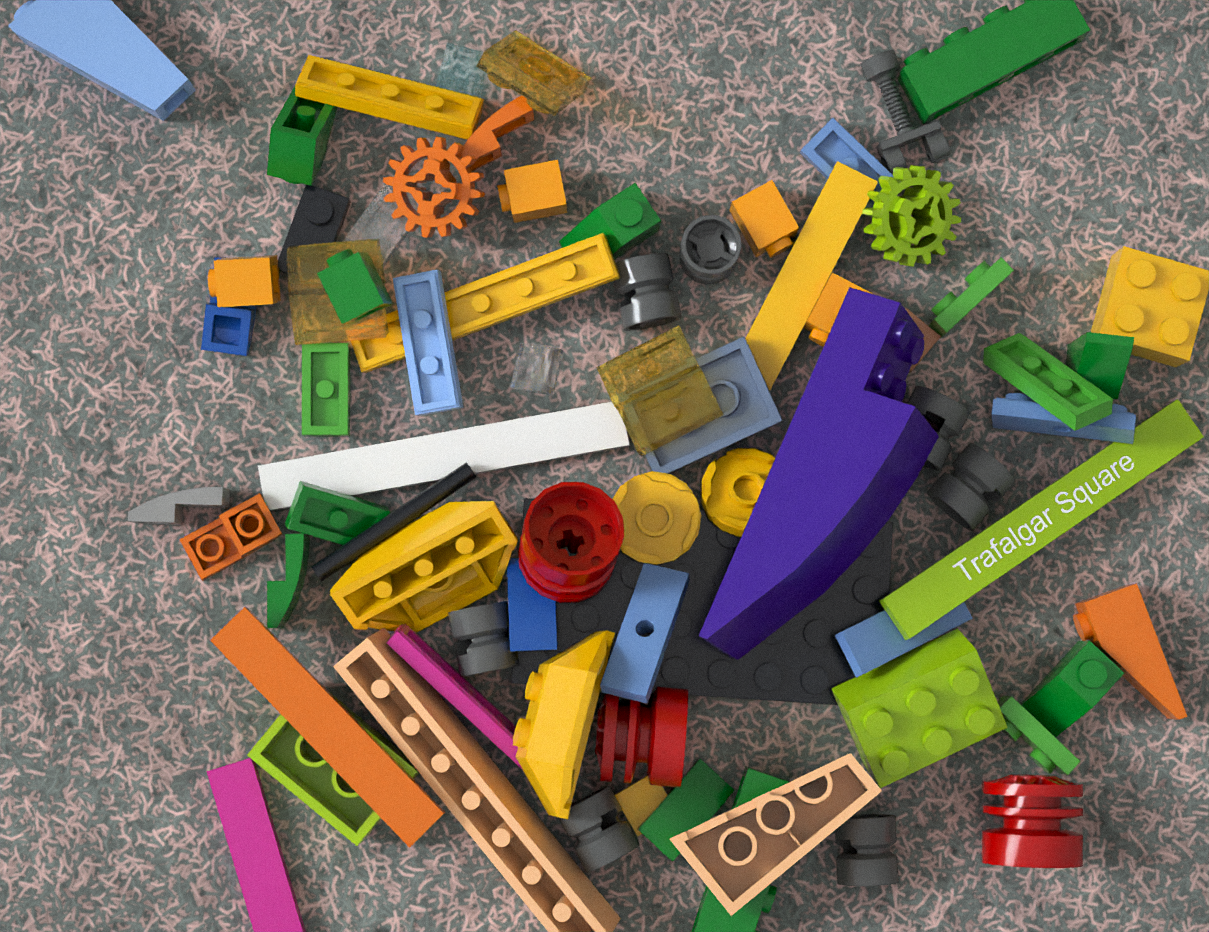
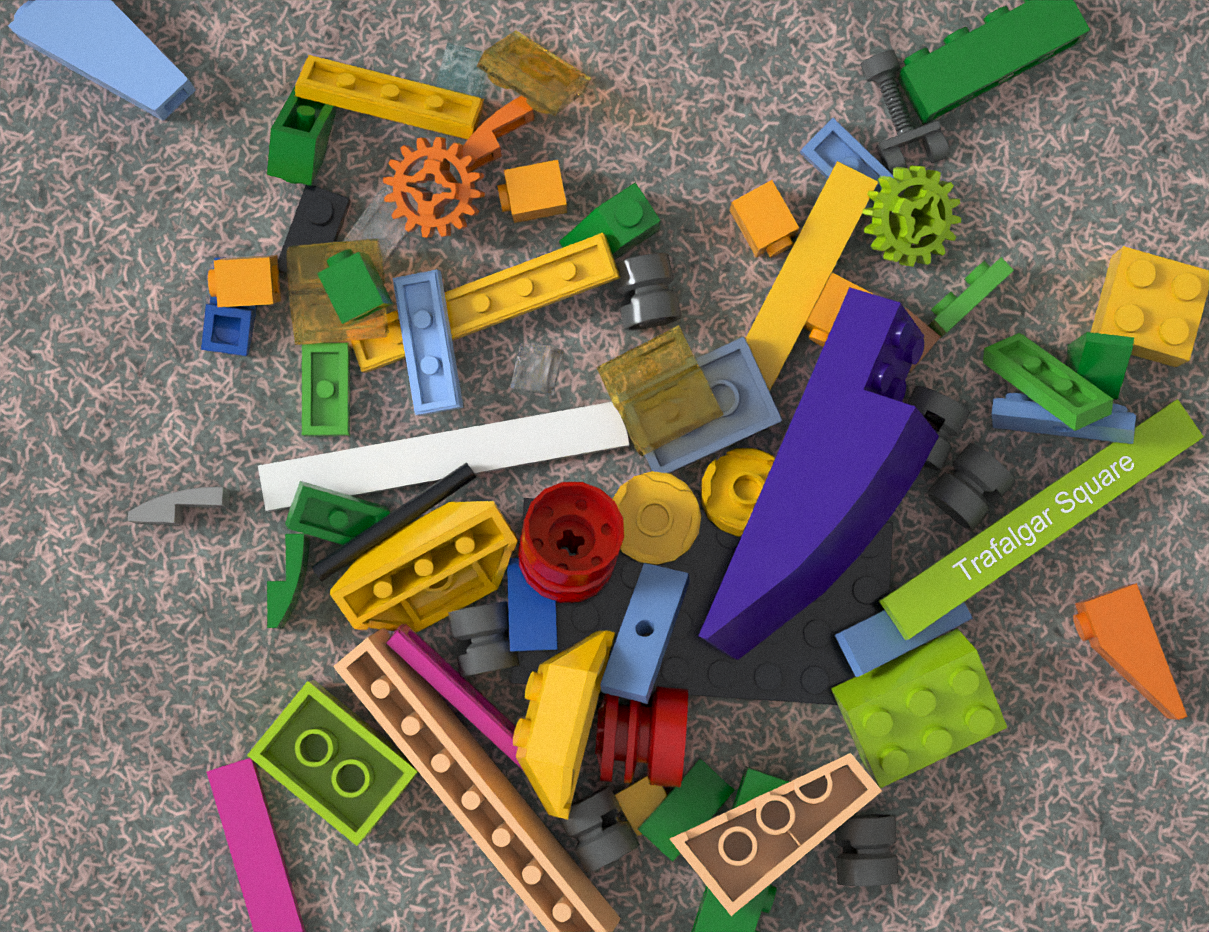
orange slope [179,493,283,581] -> none
orange tile [210,607,445,848] -> none
dark grey wheel [679,215,742,285] -> none
red wheel [981,774,1083,868] -> none
bright green plate [997,695,1081,775] -> none
green slope [1020,640,1124,738] -> none

